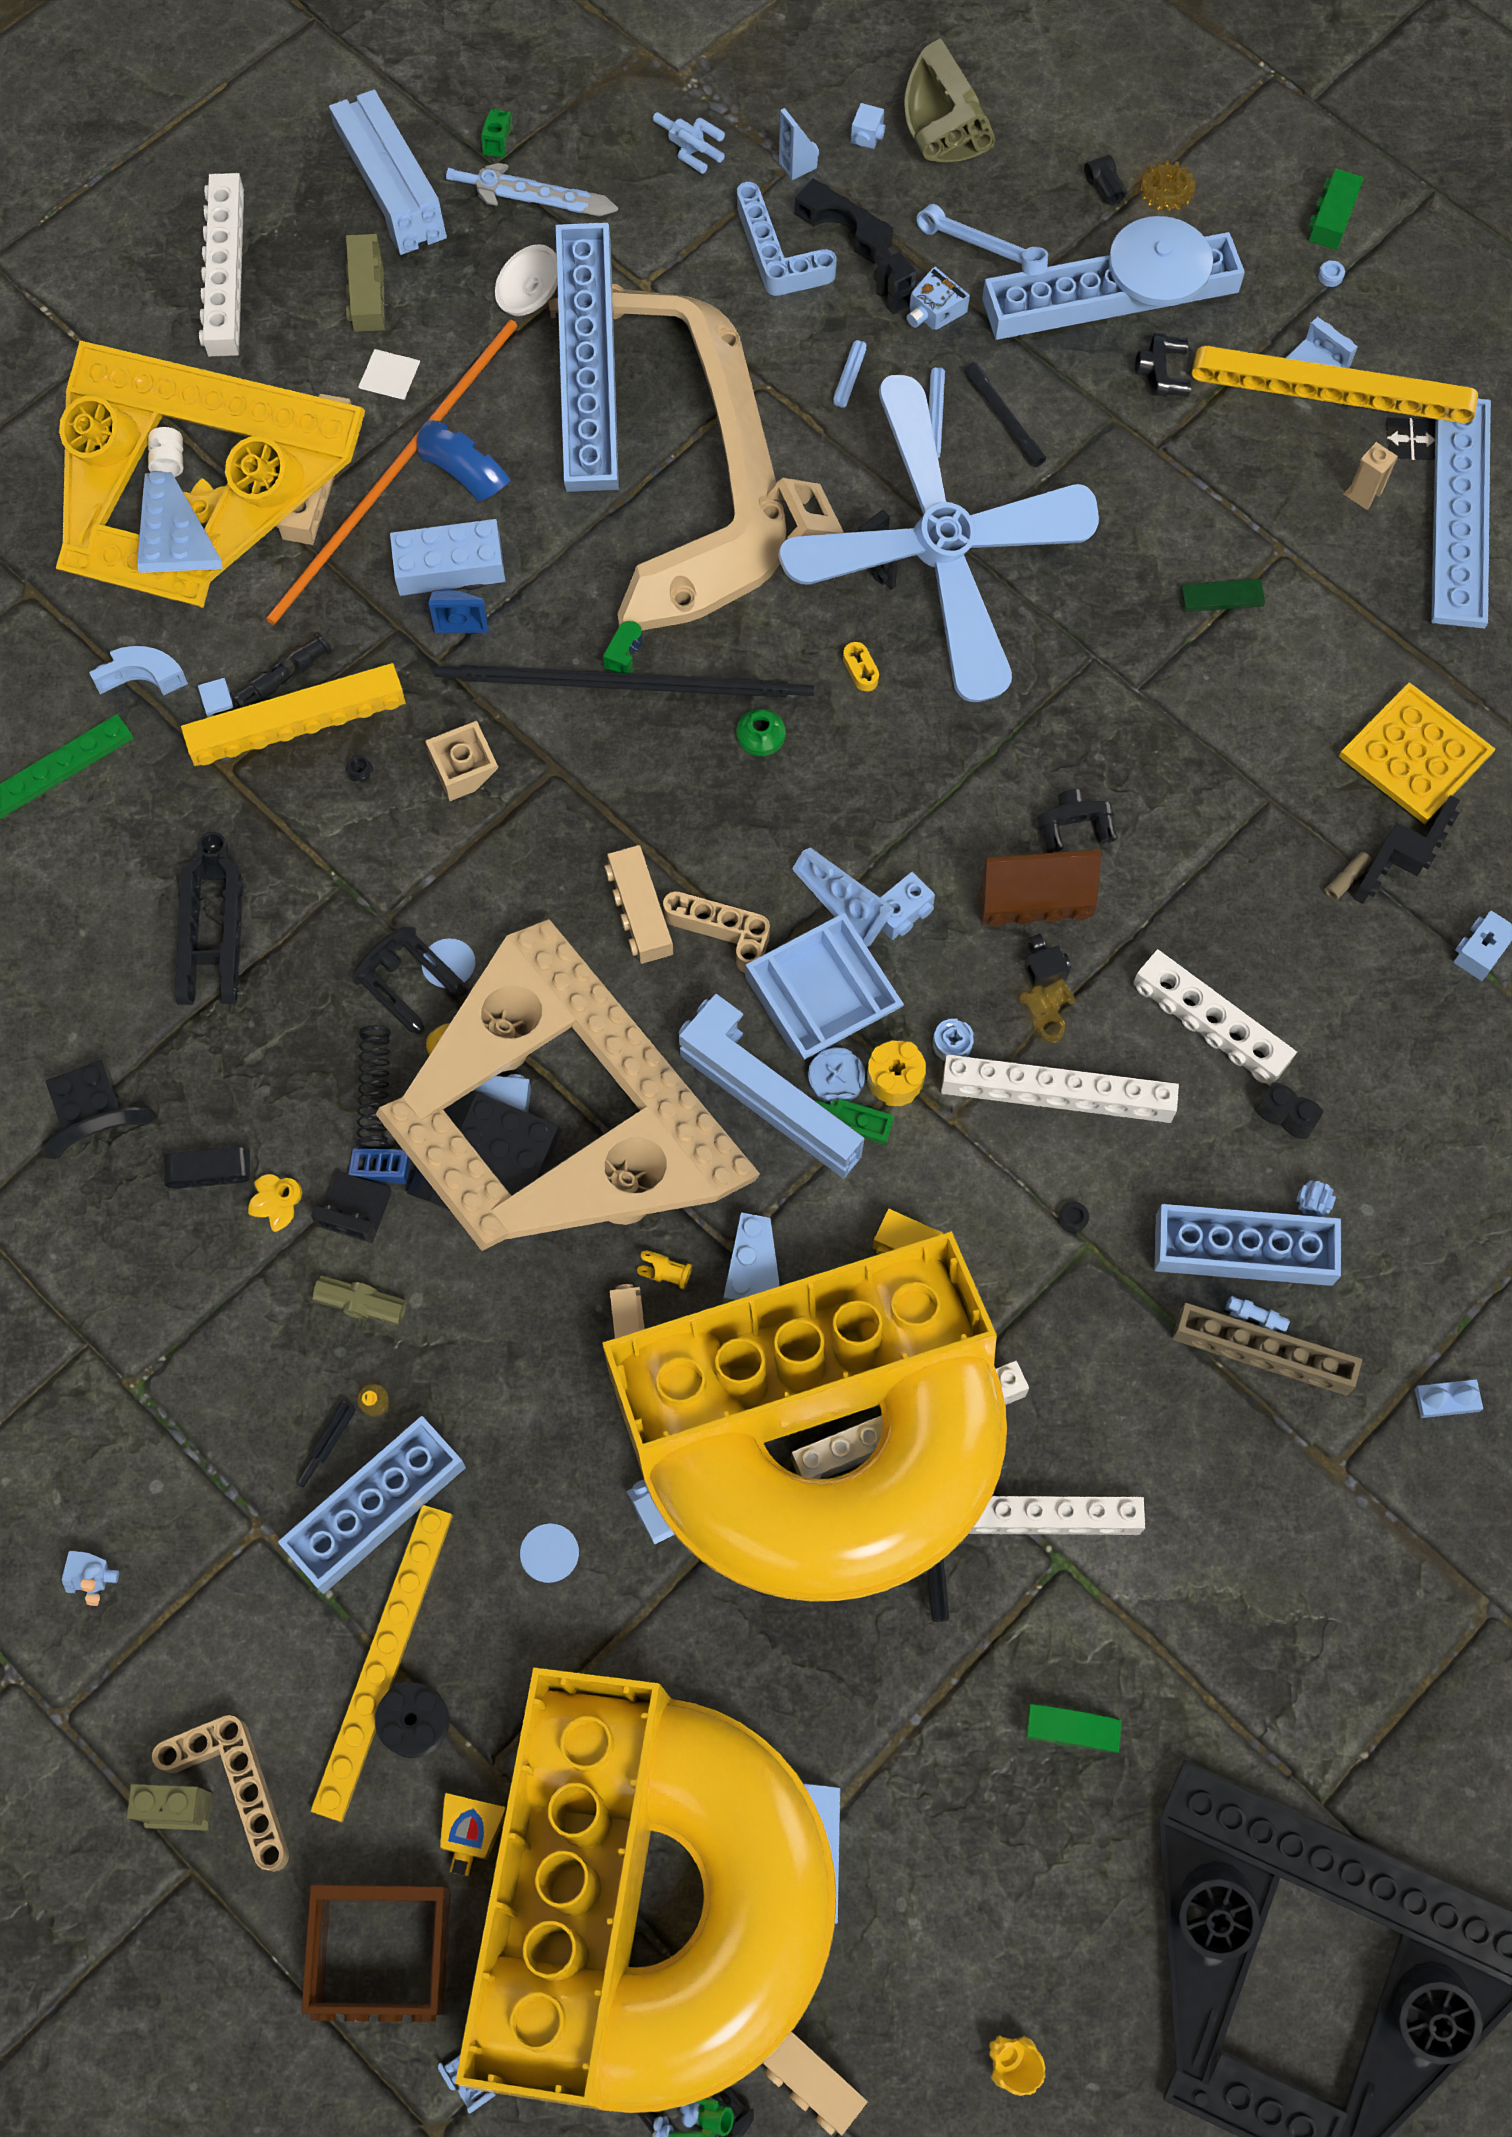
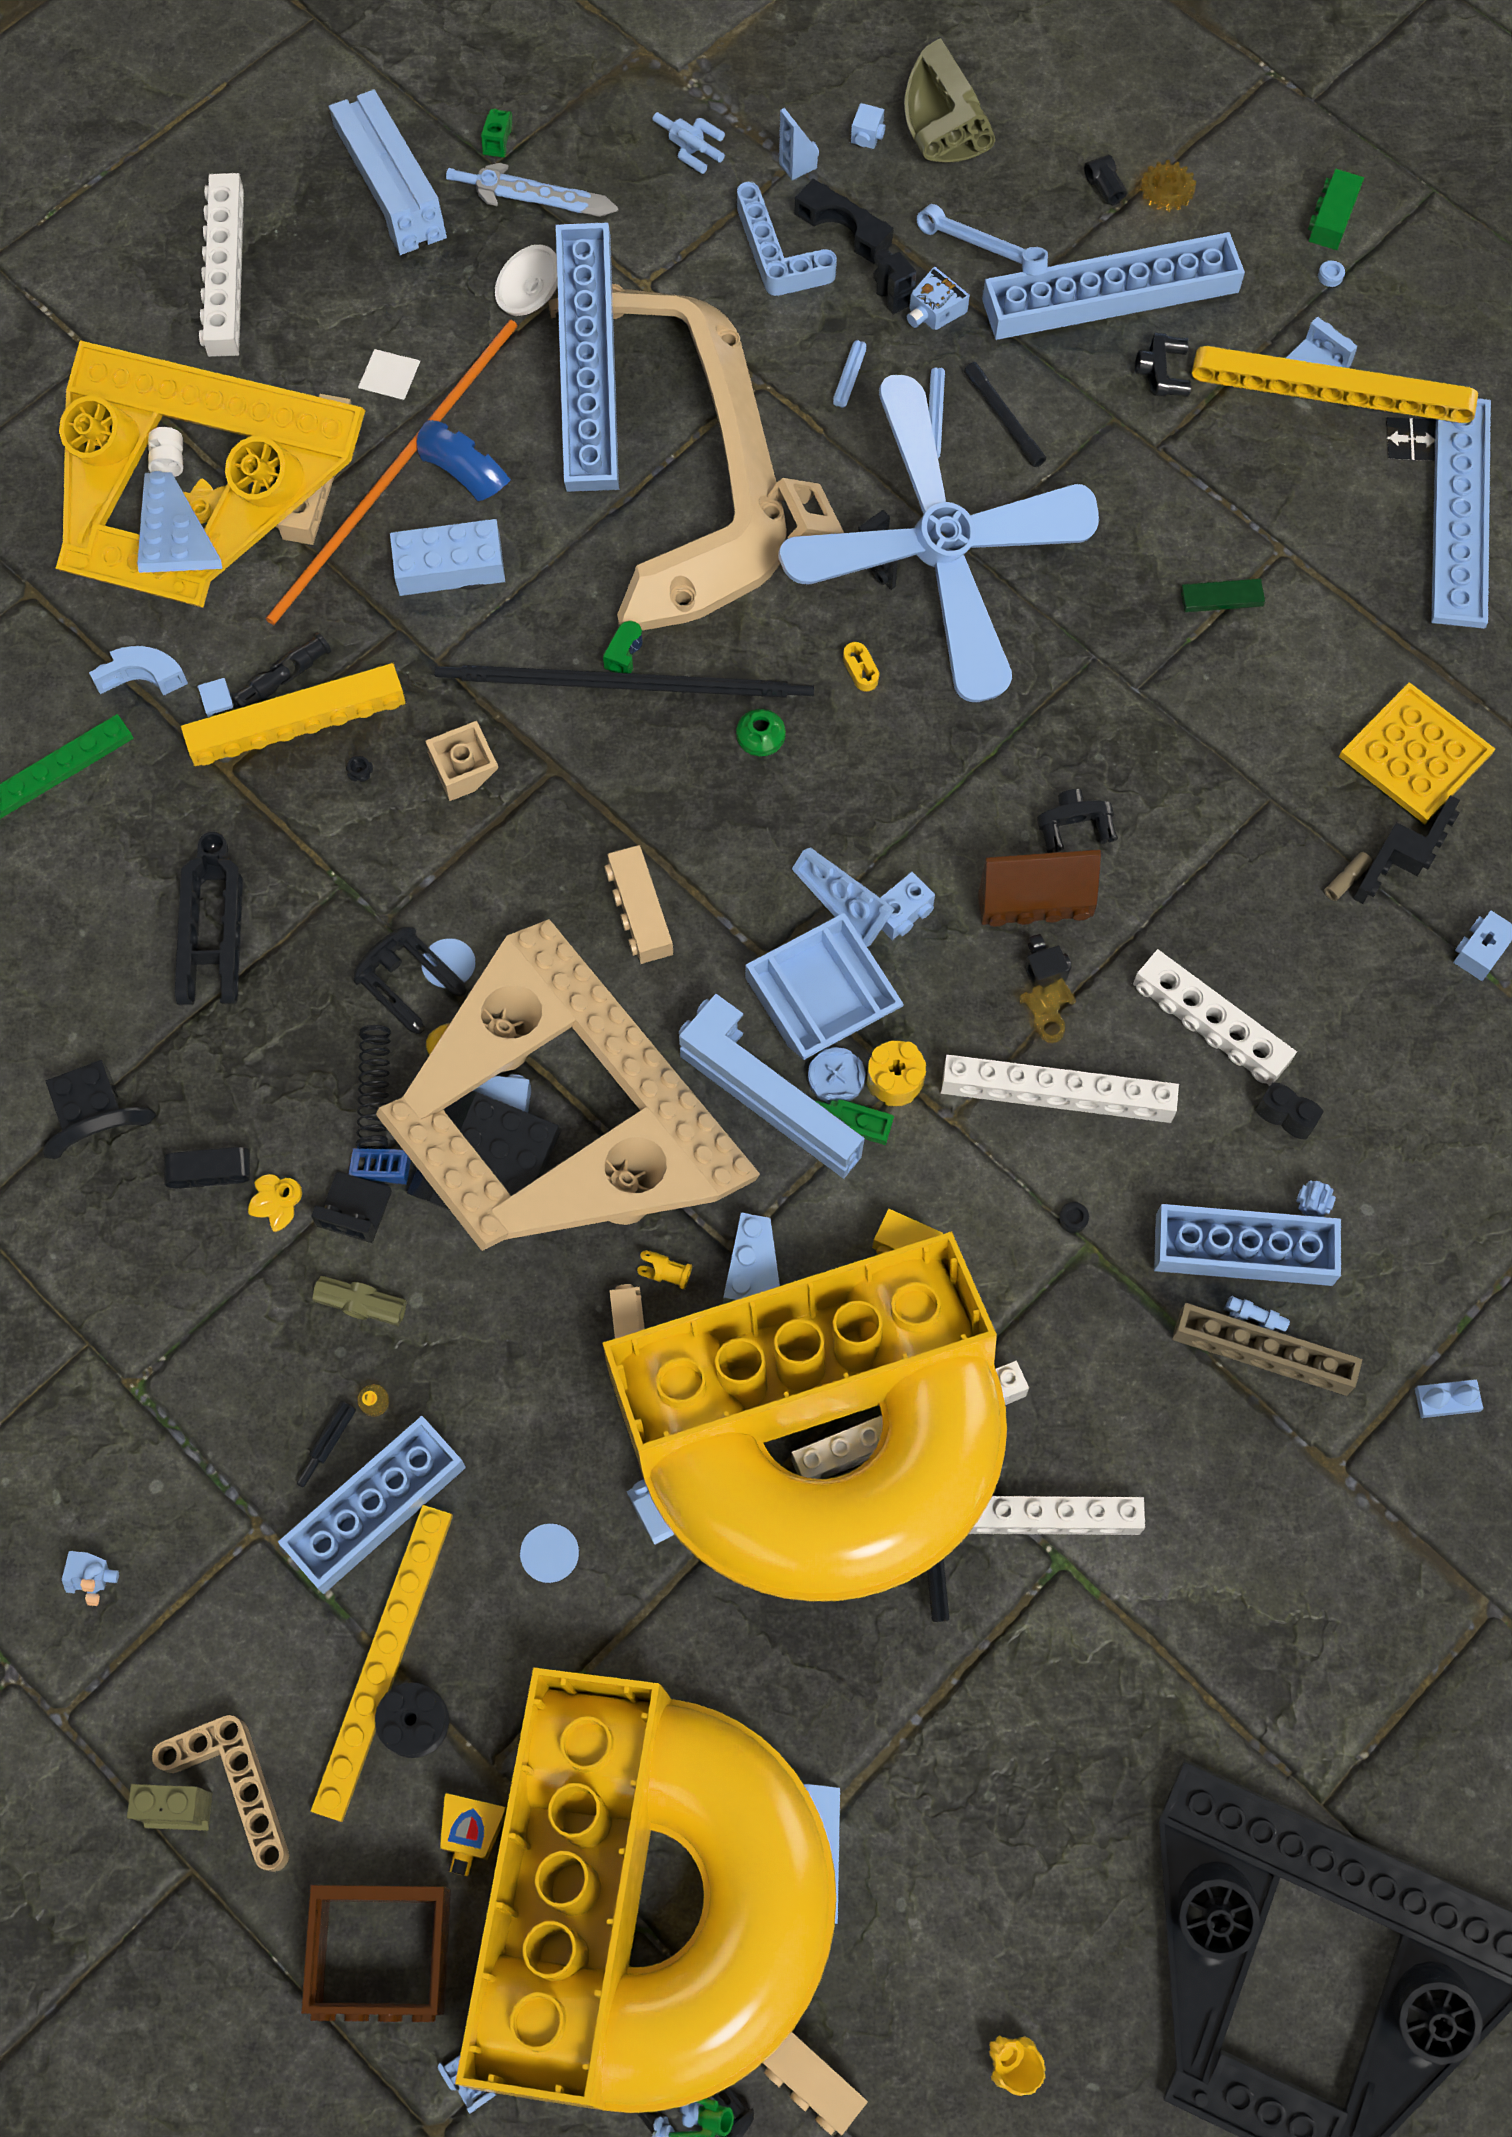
olive wedge [346,234,385,332] -> none
blue slope [429,589,489,633] -> none
tan beam [663,892,770,973] -> none
light blue wheel [932,1019,974,1061] -> none
green slope [1025,1704,1121,1753] -> none
light blue dish [1109,216,1213,306] -> none
tan window [1343,442,1398,510] -> none

